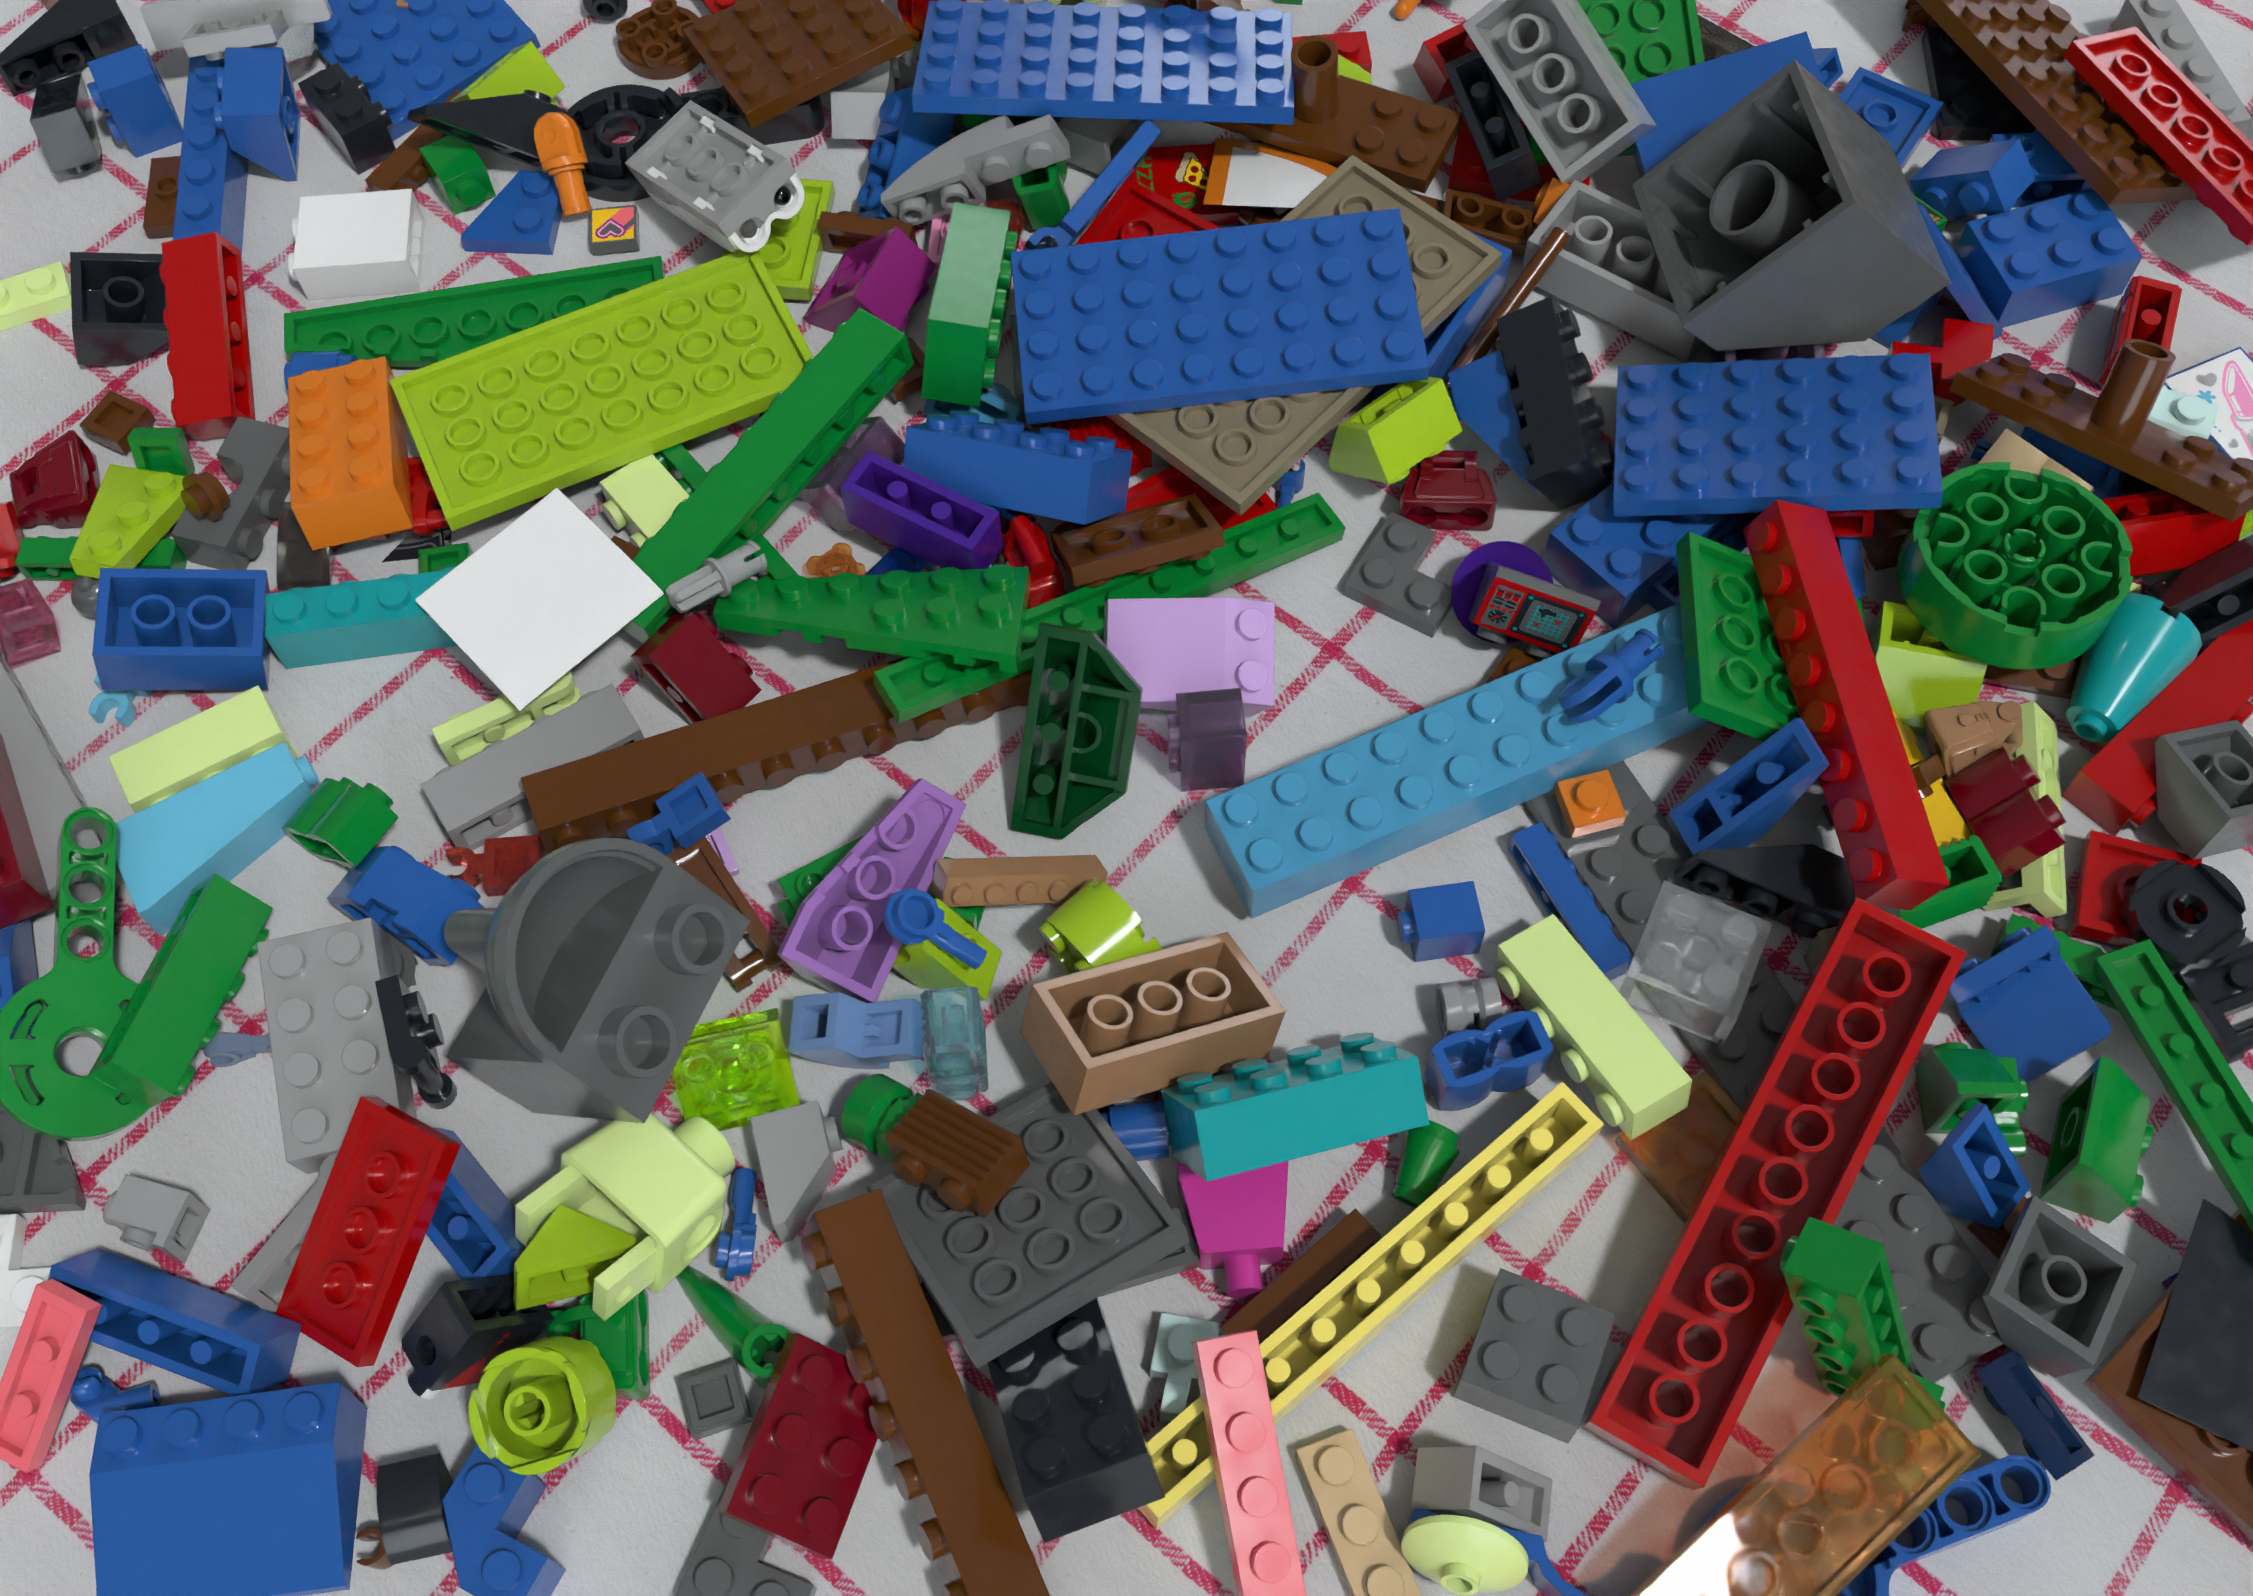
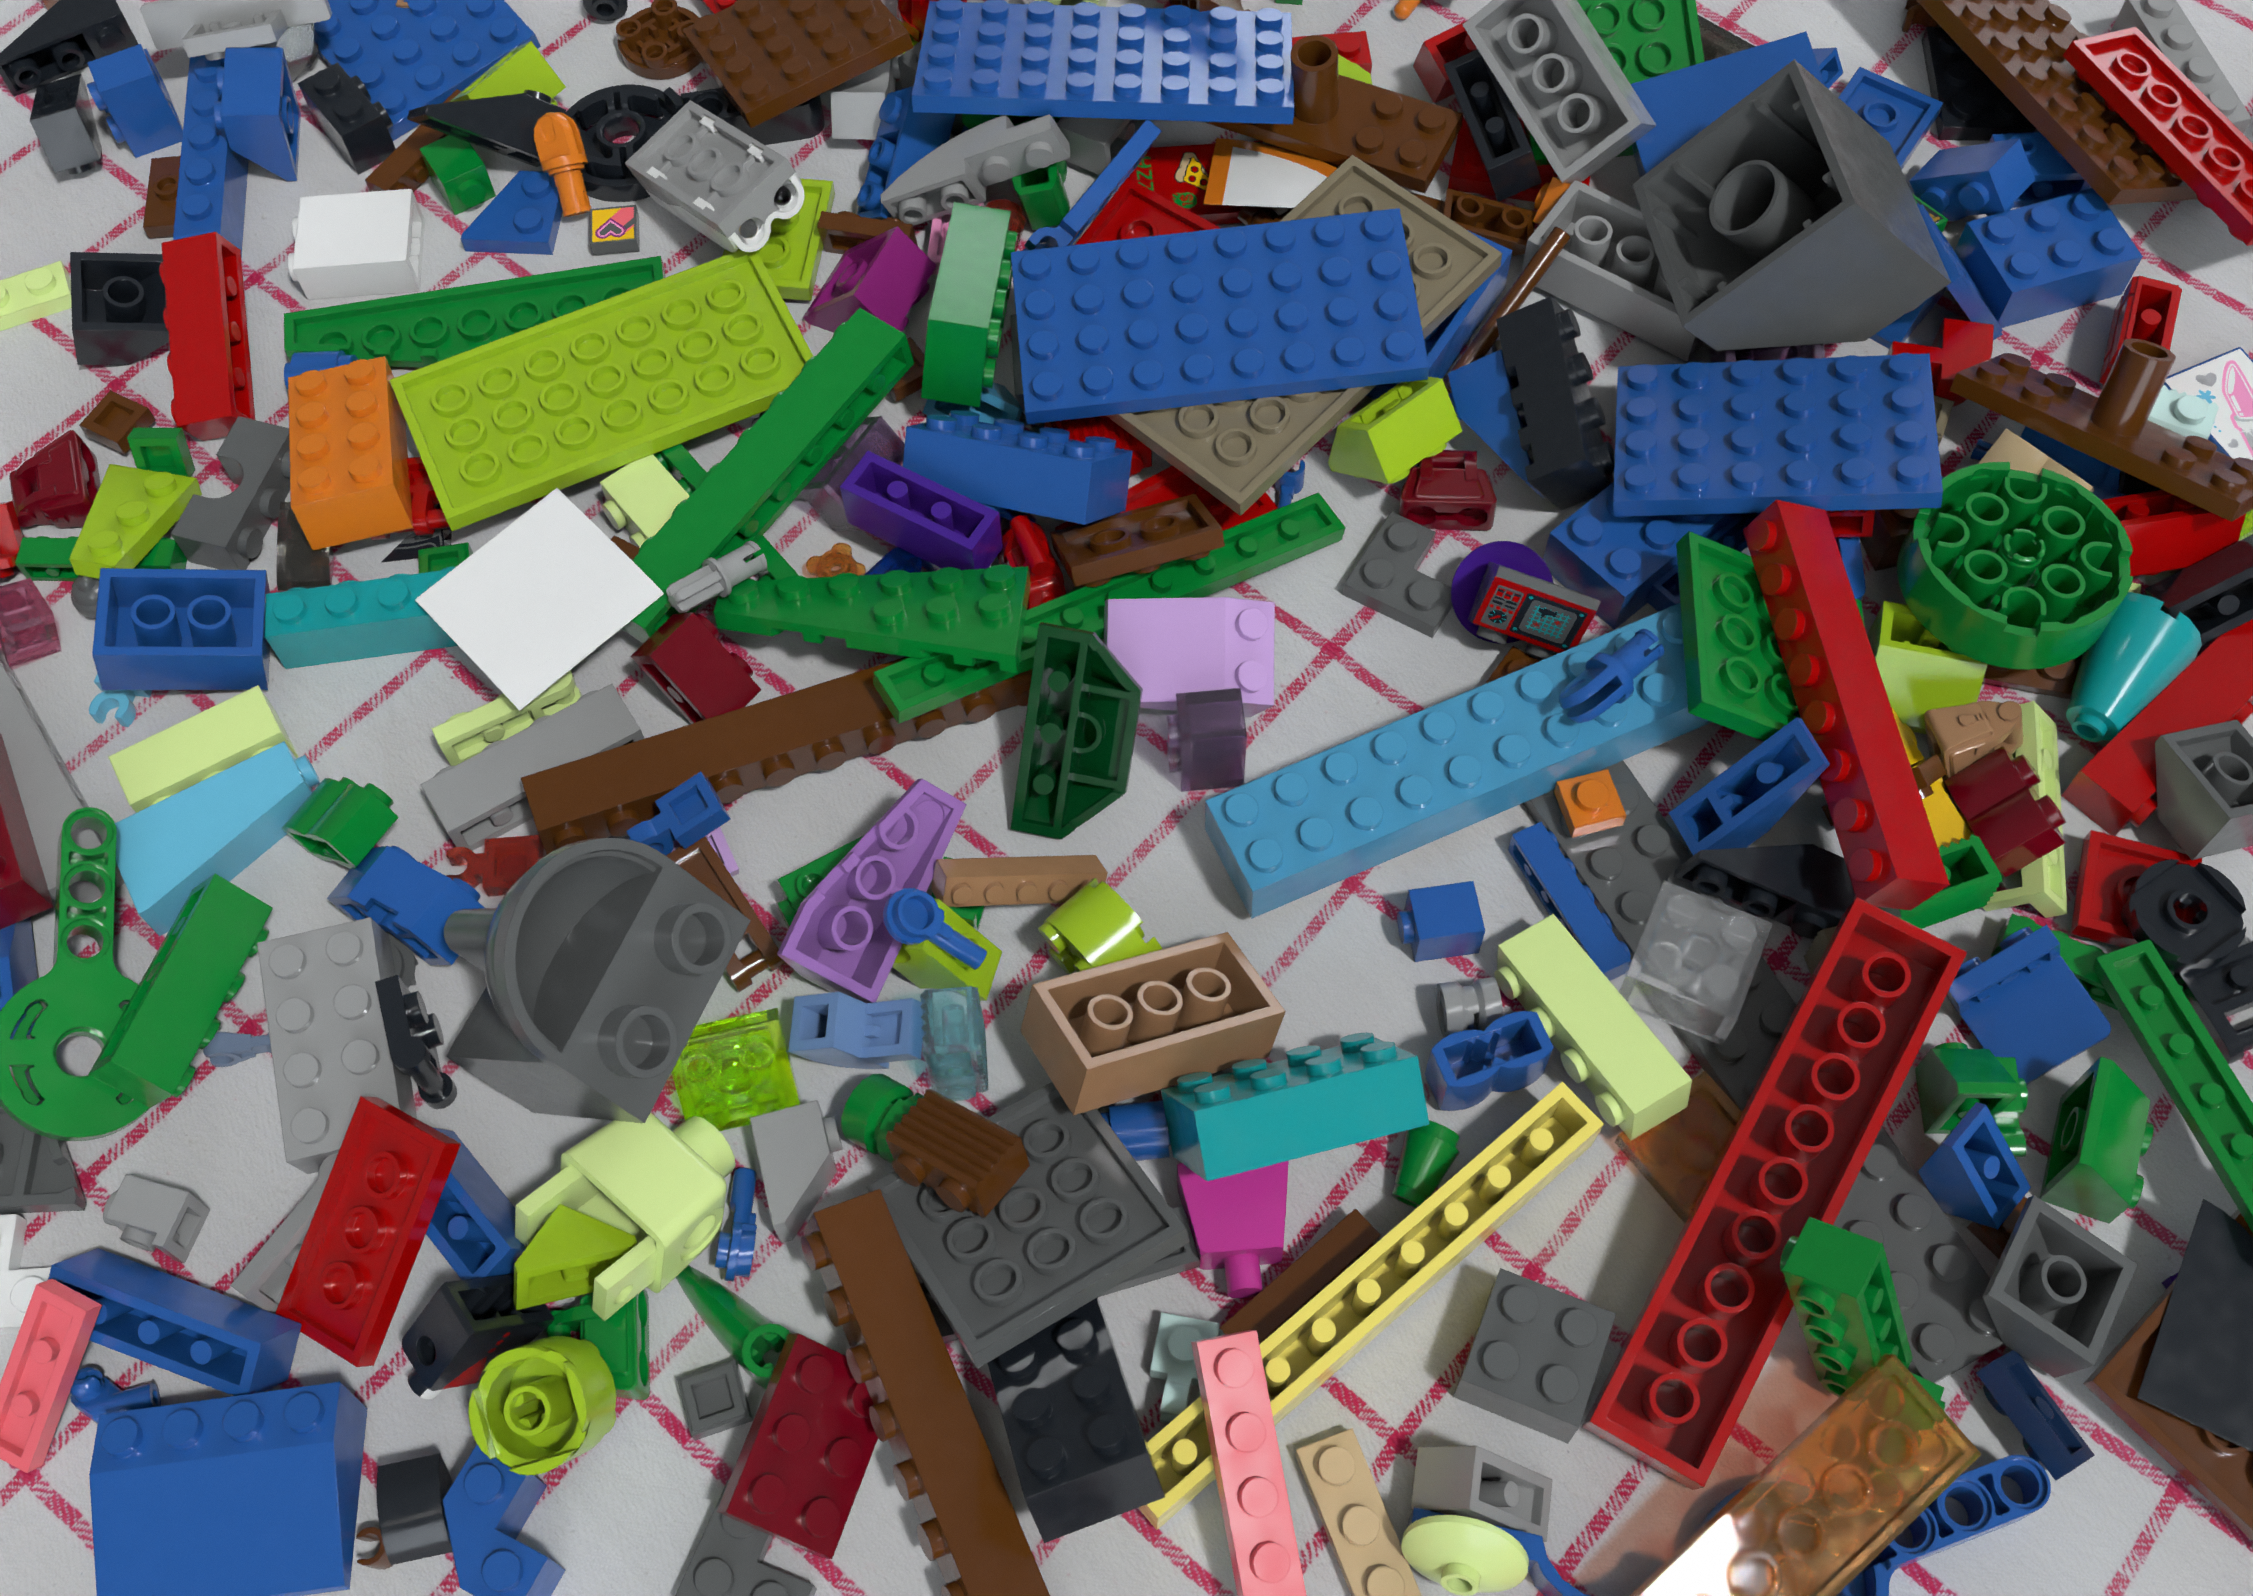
reddish brown plate [181,471,230,521] -> none

